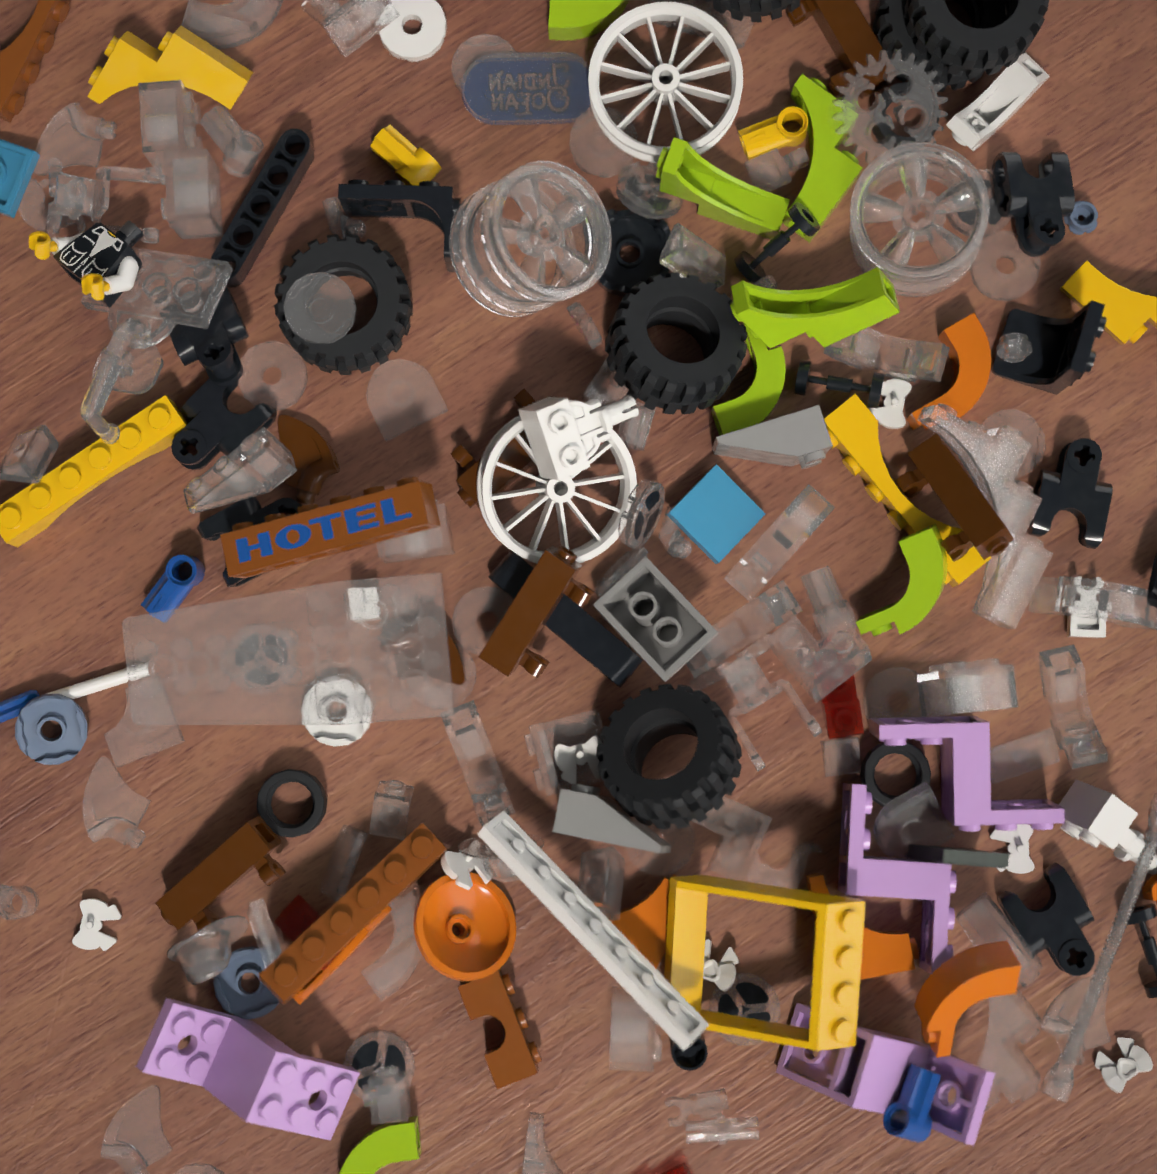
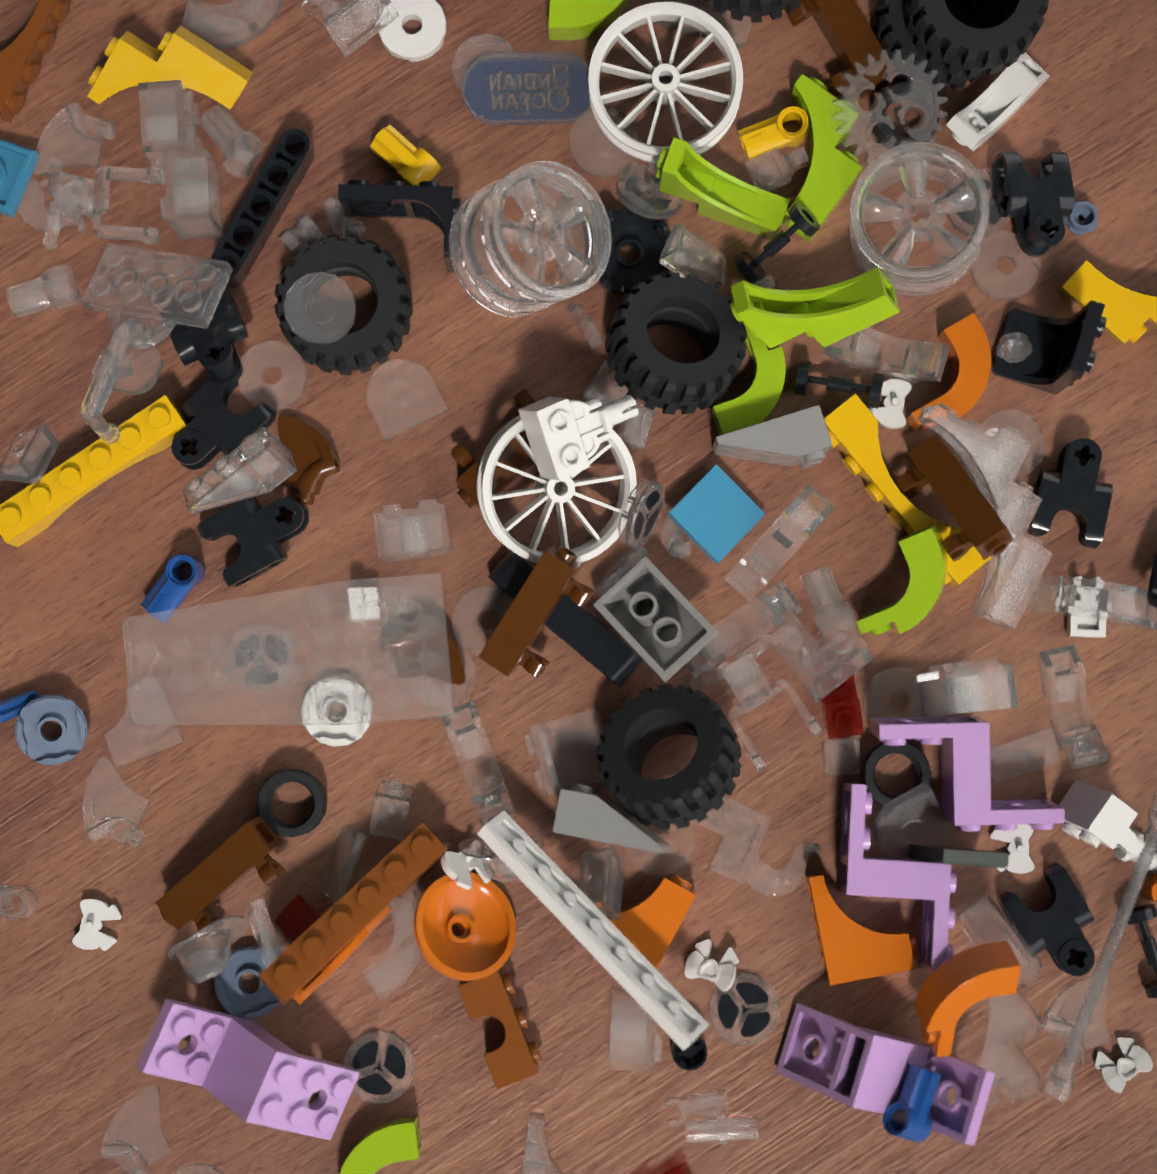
torso [29,220,144,308] -> none
white bar [46,661,153,699] -> none
dark orange brick [220,477,441,578] -> none
clear brick [362,1066,411,1124] -> none
white piece [554,735,603,784] -> none
yellow window [664,875,865,1051] -> none
none -> clear piece [6,265,82,319]
none -> clear wheel [277,212,327,254]

